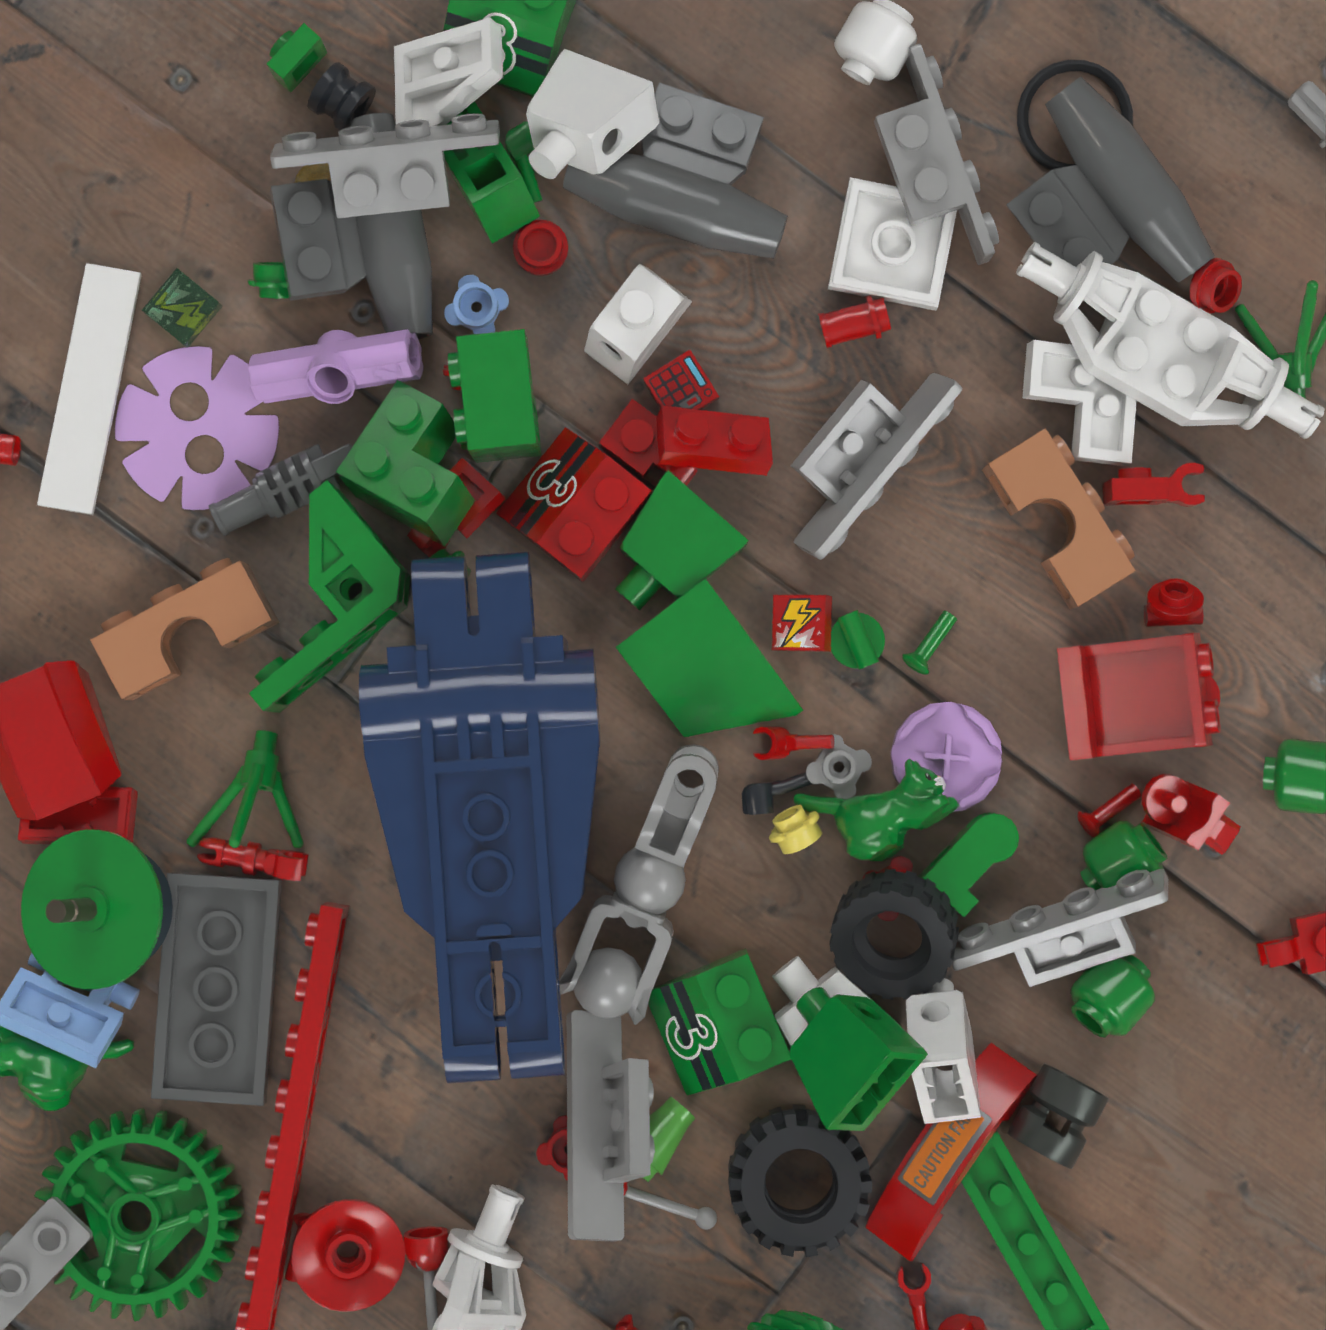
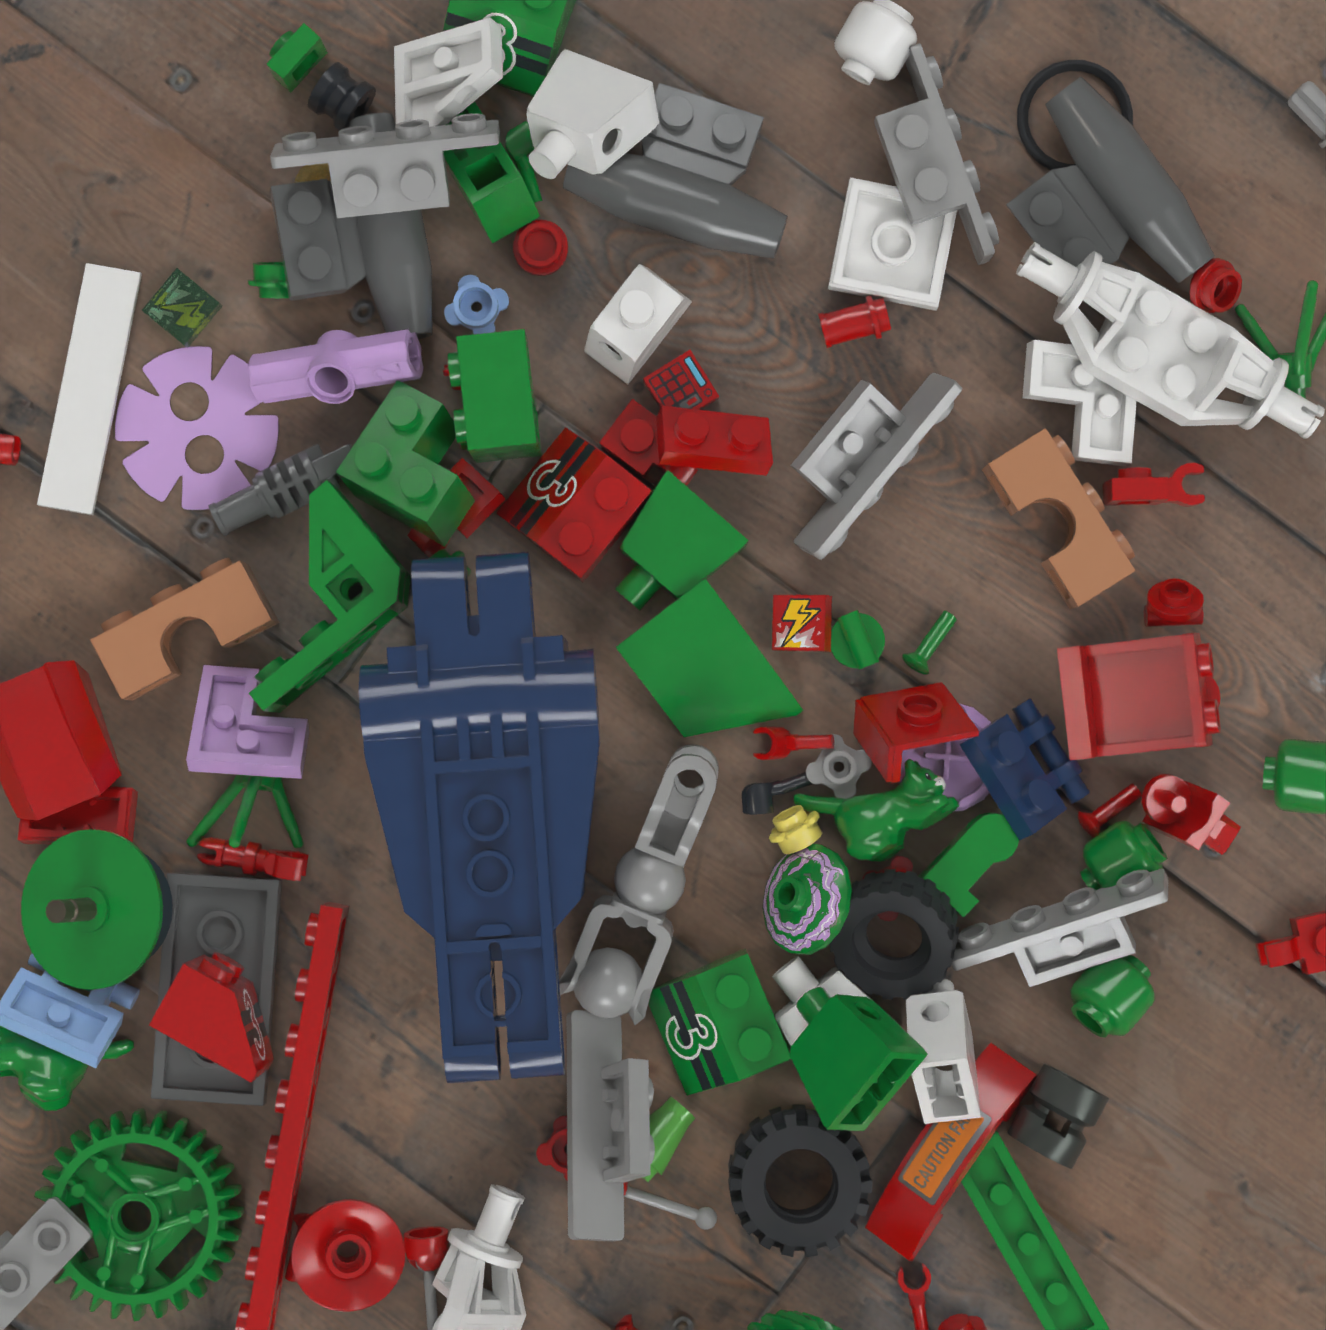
none -> red slope [149,952,274,1082]
none -> lavender plate [186,665,309,779]
none -> dish [762,844,852,955]
none -> red piece [853,682,979,783]
none -> dark blue plate [960,698,1090,841]

